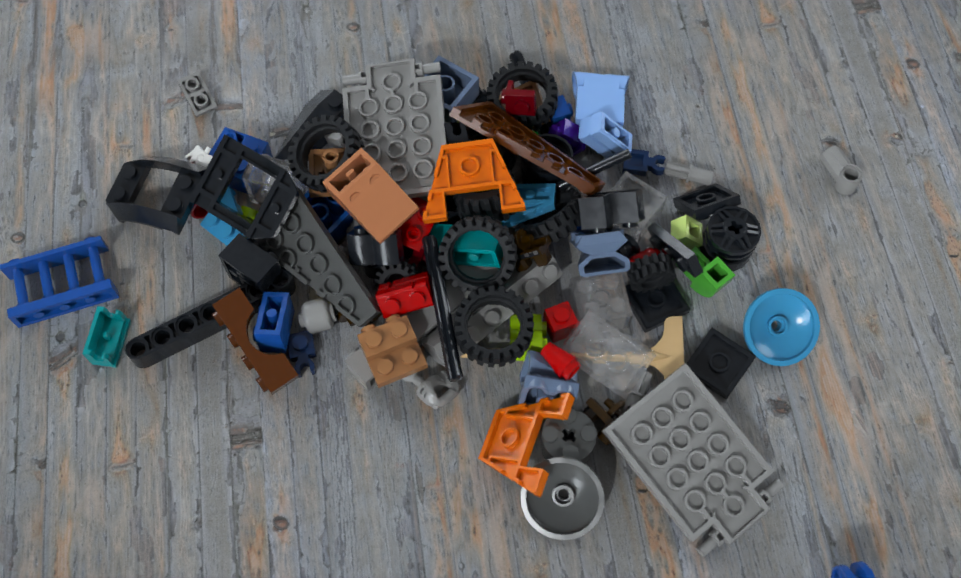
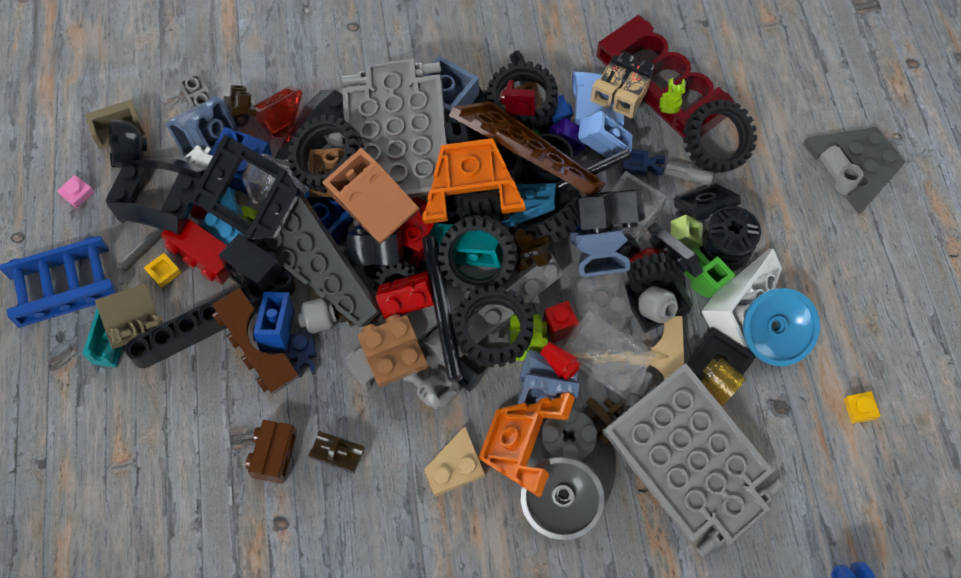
none -> bright pink plate [57,175,94,209]
none -> dark tan panel [85,99,145,149]
none -> dark tan hinge [95,283,163,349]
none -> black cylinder [109,120,147,168]
none -> dark grey bar [118,228,165,271]
none -> yellow plate [144,253,181,288]
none -> red brick [160,218,229,285]
none -> sand blue piece [166,95,238,161]
none -> dark brown hips [224,85,256,127]
none -> reddish brown brick [246,420,297,484]
none -> clear red slope [254,86,303,138]
none -> dark brown hips [308,431,365,474]
none -> tan wing [424,427,485,497]
none -> black tile [457,354,485,392]
none -> hips [591,51,654,118]
none -> dark red fence [596,14,735,138]
none -> light grey head [639,286,678,323]
none -> lime piece [659,78,686,114]
none -> black tyre [683,100,757,173]
none -> clear yellow brick [701,358,747,407]
none -> white wedge [702,249,782,350]
none -> dark grey wing [803,127,905,214]
none -> yellow plate [843,391,881,424]

